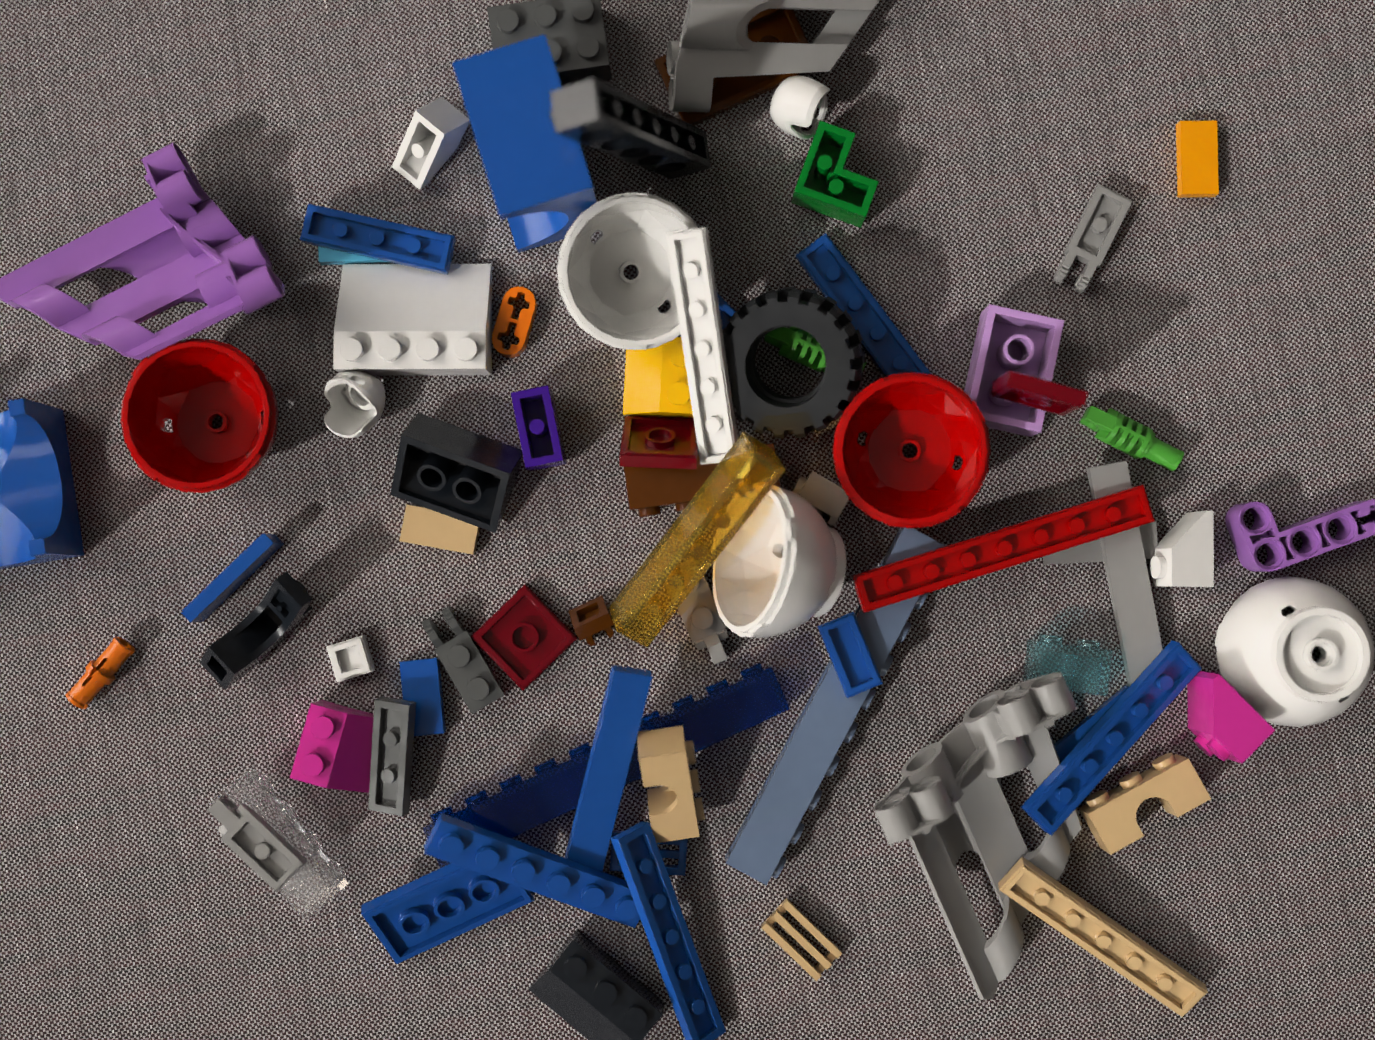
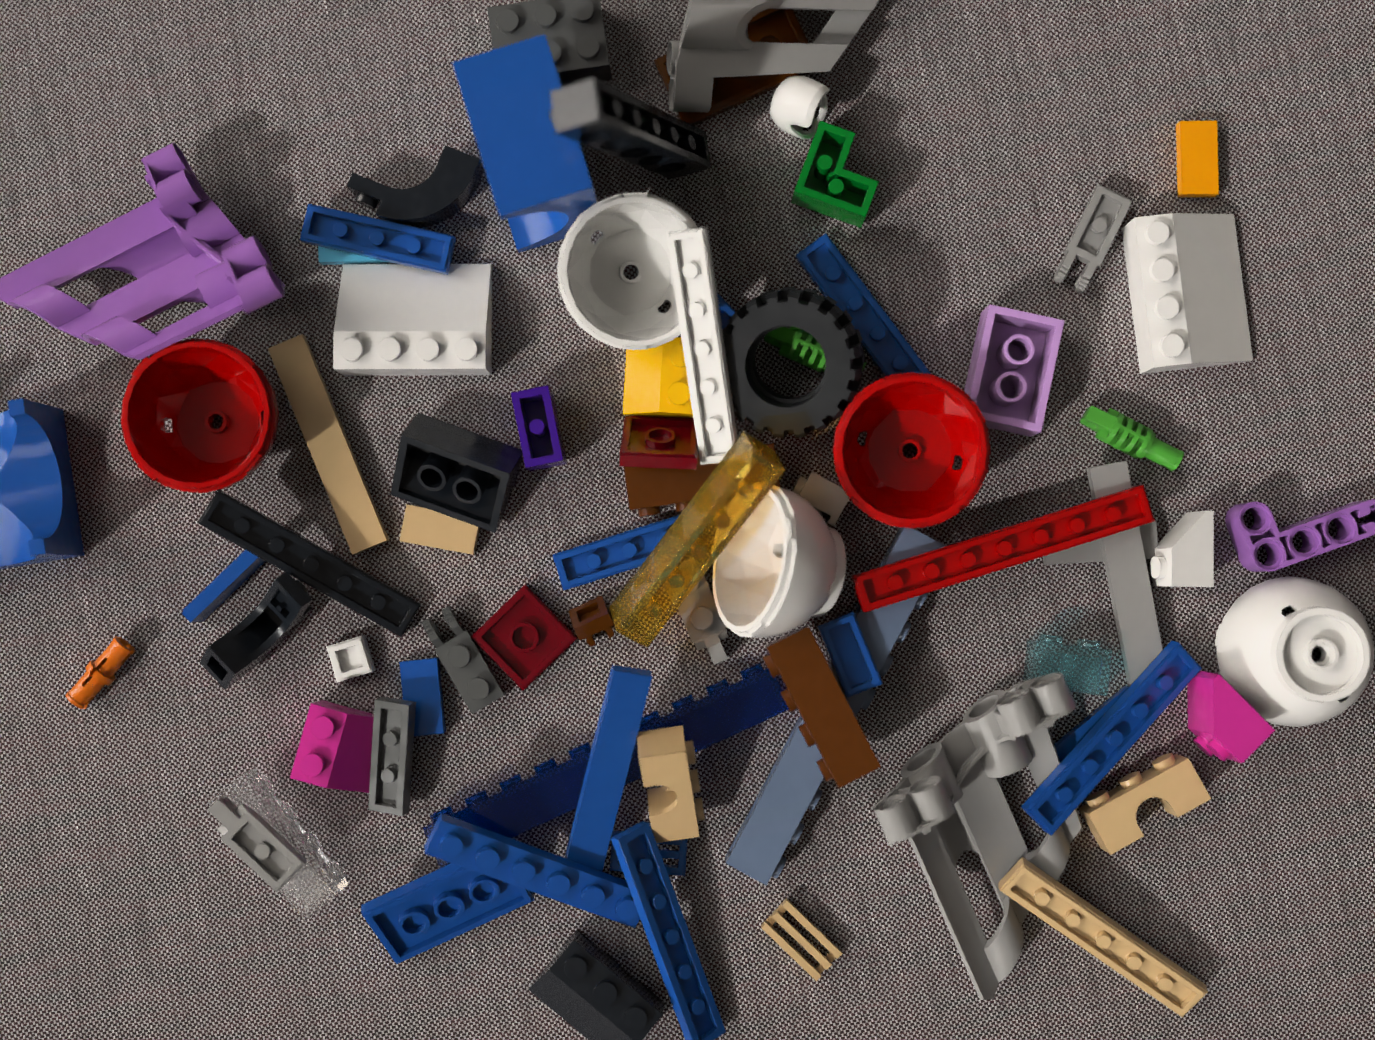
white helmet [324,371,385,438] -> none
white slope [392,97,470,190] -> none
orange beam [492,286,537,358] -> none
dark red tile [990,370,1088,416] -> none
none -> black tile [197,490,421,637]
none -> tan tile [268,334,389,555]
none -> black arch [347,145,485,228]
none -> blue tile [553,510,707,591]
none -> reddish brown brick [762,625,881,788]
none -> white slope [1121,213,1253,374]

